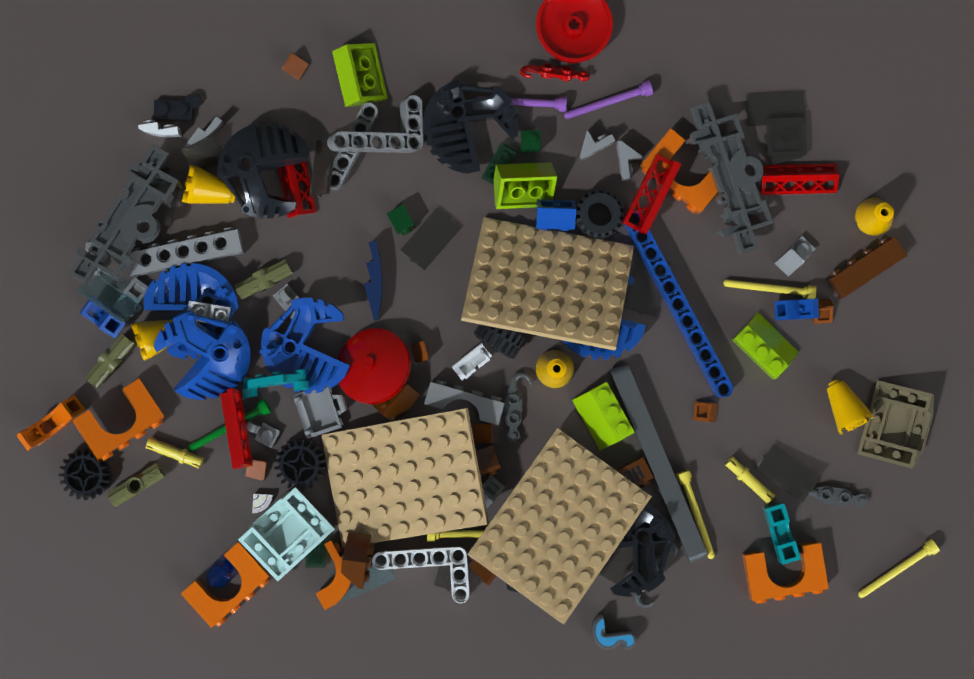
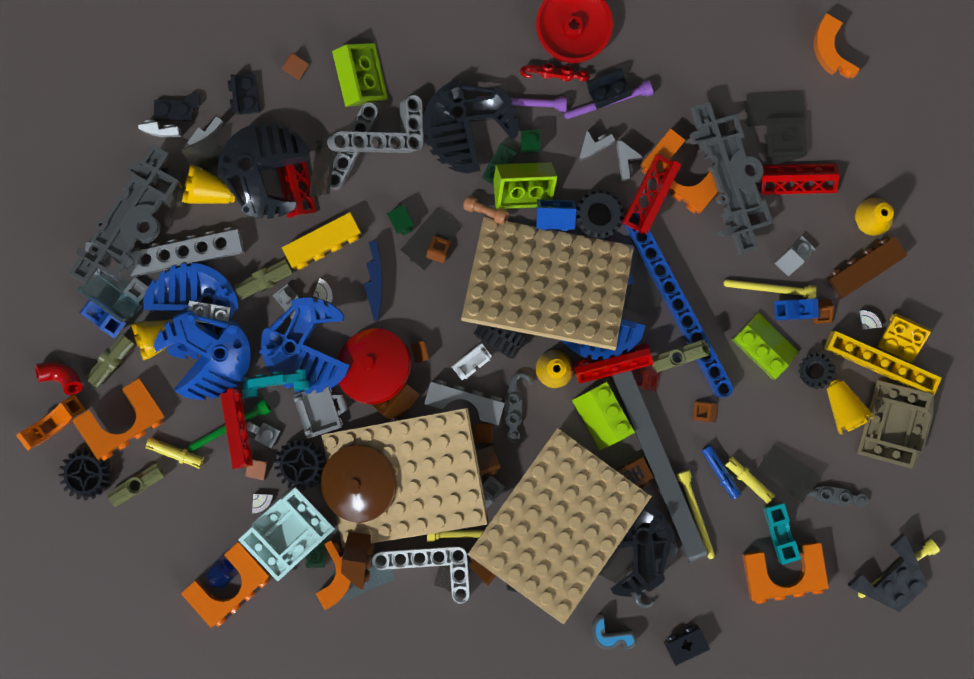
none -> red cylinder [35,362,83,395]
none -> black bracket [228,74,260,115]
none -> yellow brick [282,212,362,270]
none -> white tile [313,278,333,303]
none -> reddish brown dish [321,445,397,523]
none -> dark orange slope [426,235,451,263]
none -> nougat piece [463,196,509,225]
none -> red fence [574,343,654,384]
none -> black bracket [586,68,632,109]
none -> clear red tile [636,370,660,392]
none -> olive piece [652,339,709,372]
none -> black brick [664,625,710,666]
none -> blue pin [701,445,742,500]
none -> black tyre [798,352,836,389]
none -> orange arch [814,13,860,79]
none -> yellow brick [823,331,942,395]
none -> black wing [848,533,928,612]
none -> white tile [859,310,882,330]
none -> yellow plate [878,313,931,363]

